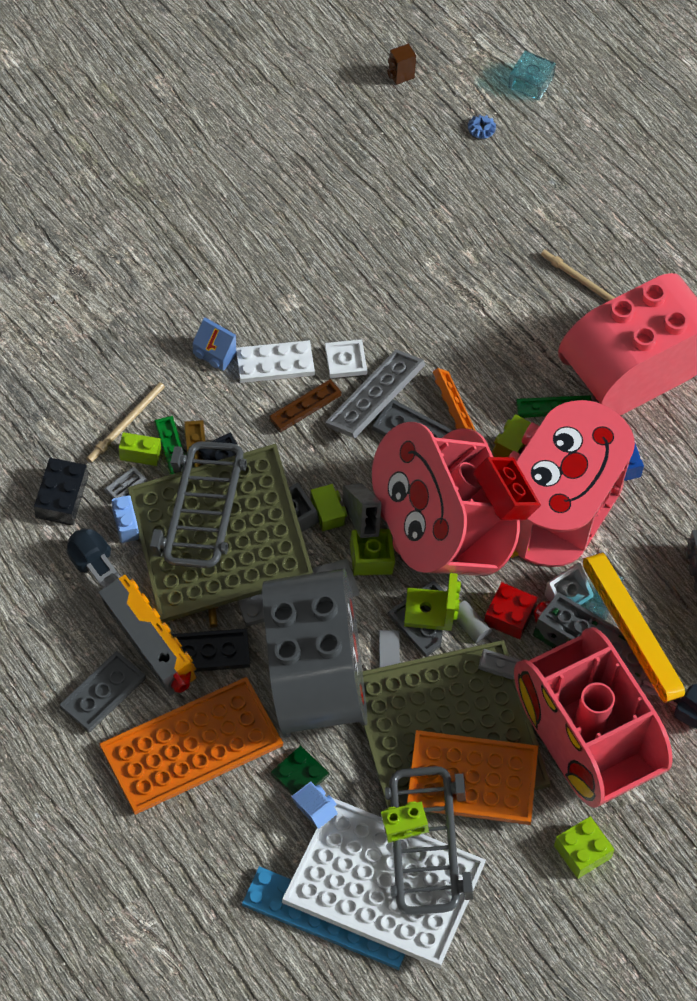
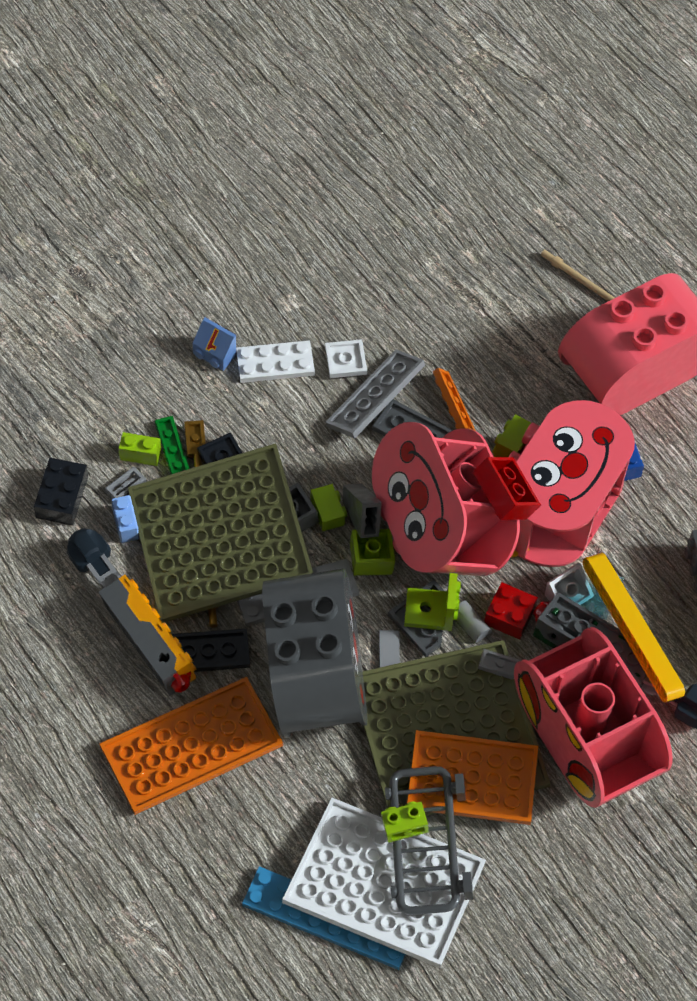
dark grey plate [60,651,146,733] -> none
tan bar [86,382,165,463] -> none
dark grey bar [150,441,247,568] -> none
reddish brown plate [269,379,342,433] -> none
dark green plate [271,745,329,796] -> none
light blue brick [291,782,338,828] -> none
reddish brown brick [387,43,417,85] -> none
medium blue gear [468,114,496,139] -> none
clear light blue brick [508,51,556,100] -> none
green tile [516,395,592,418] -> none
lime brick [554,816,615,879] -> none

